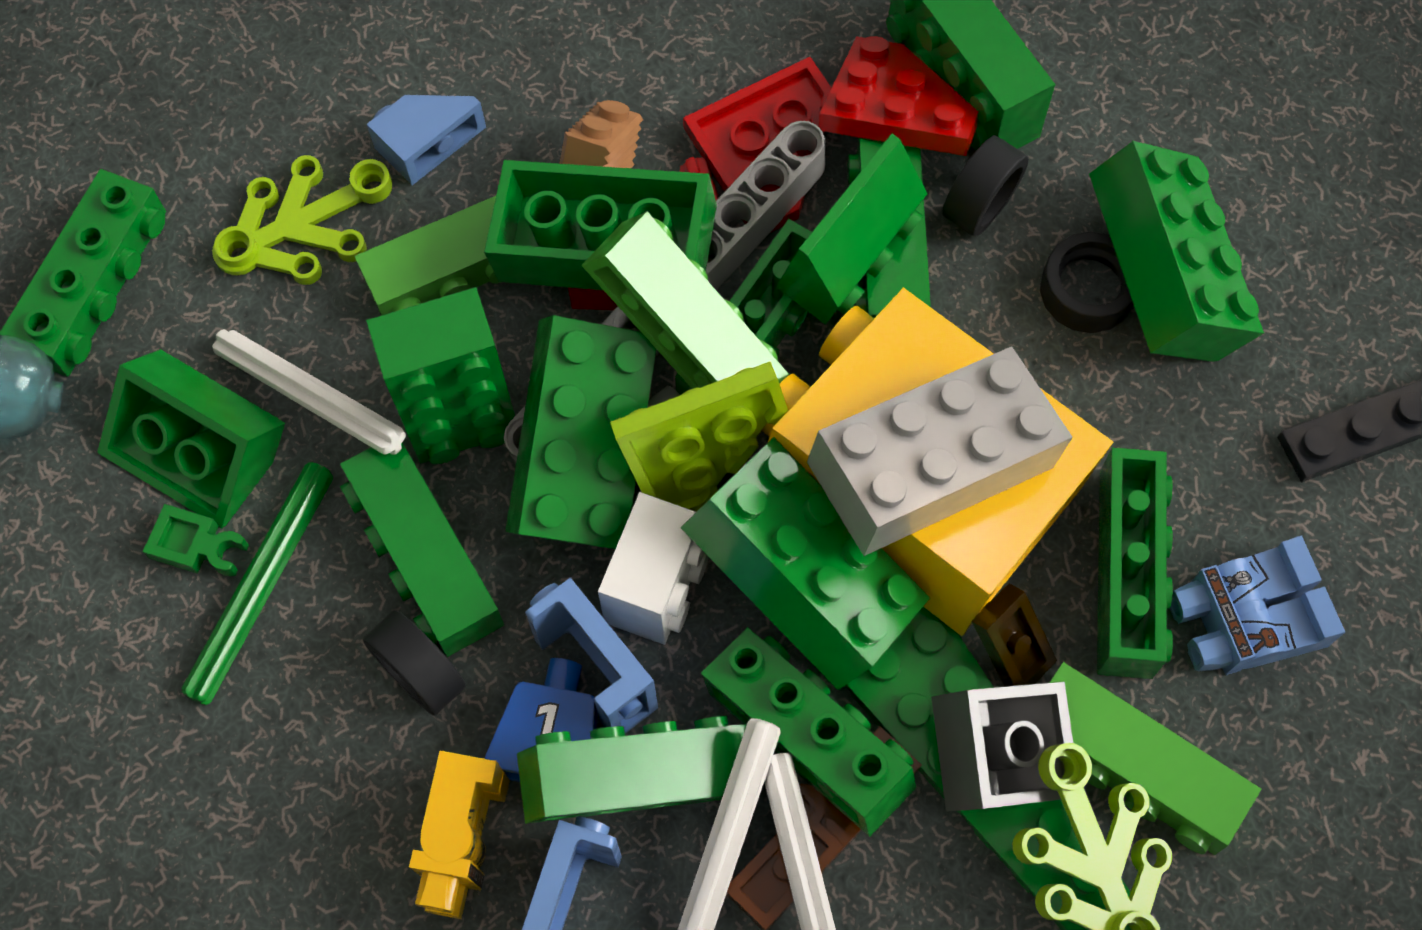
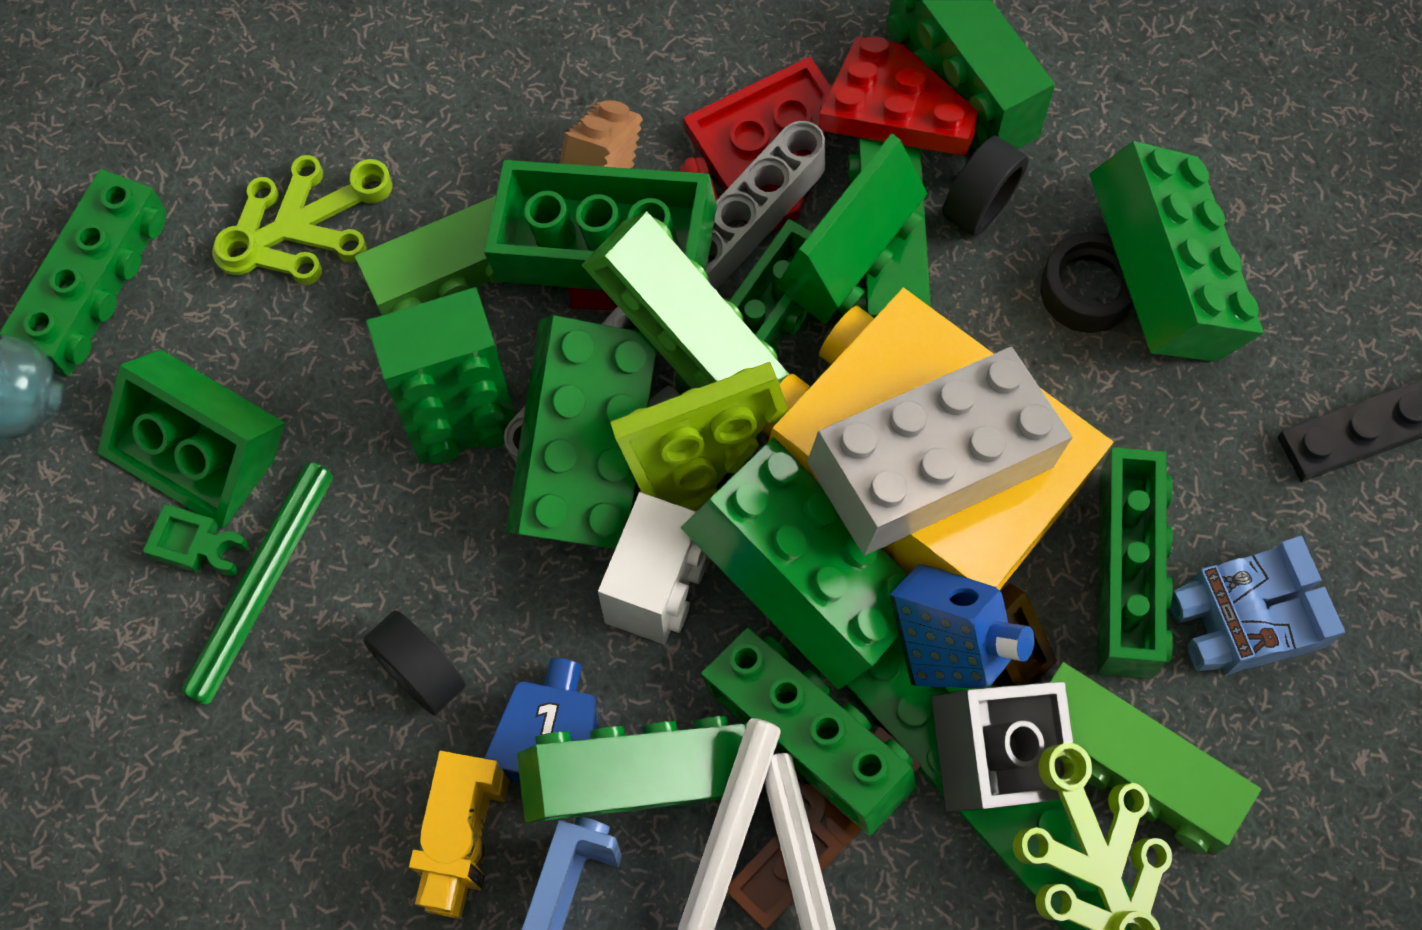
white axle [212,329,406,454] -> none
green brick [340,443,505,657] -> none
medium blue slope [367,95,486,185] -> none
medium blue panel [525,578,658,734] -> none
none -> blue torso [889,564,1034,688]

